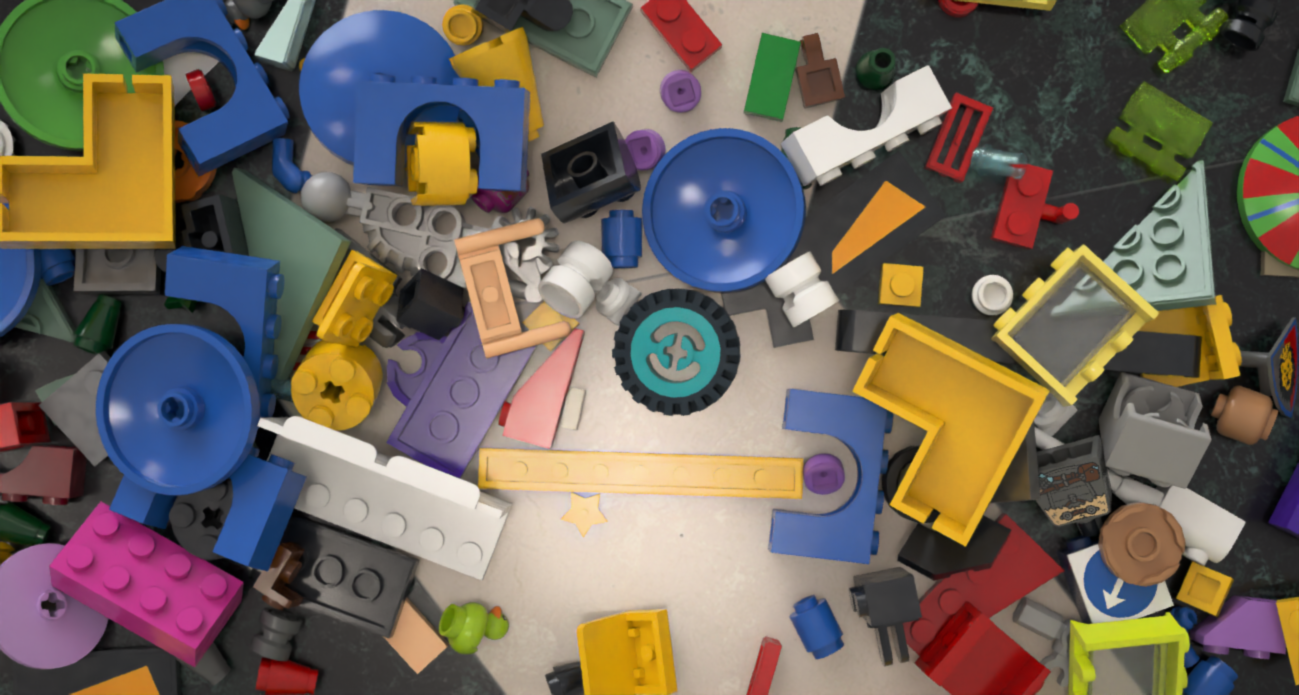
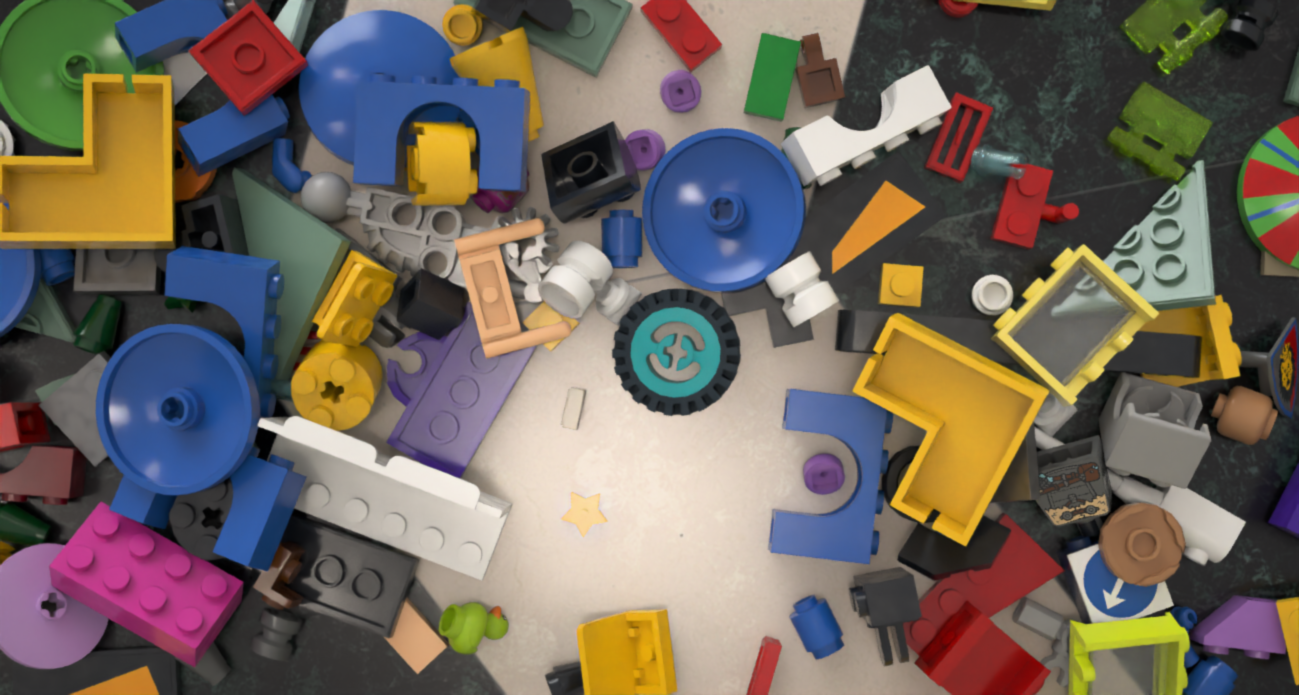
red tile [185,69,217,112] -> none
red cone [255,657,319,695] -> none
yellow tile [478,448,804,499] -> none
slope [498,328,585,449] -> none
dark green cone [856,48,896,90] -> none
yellow plate [1176,561,1234,617] -> none
none -> red tile [188,0,308,116]

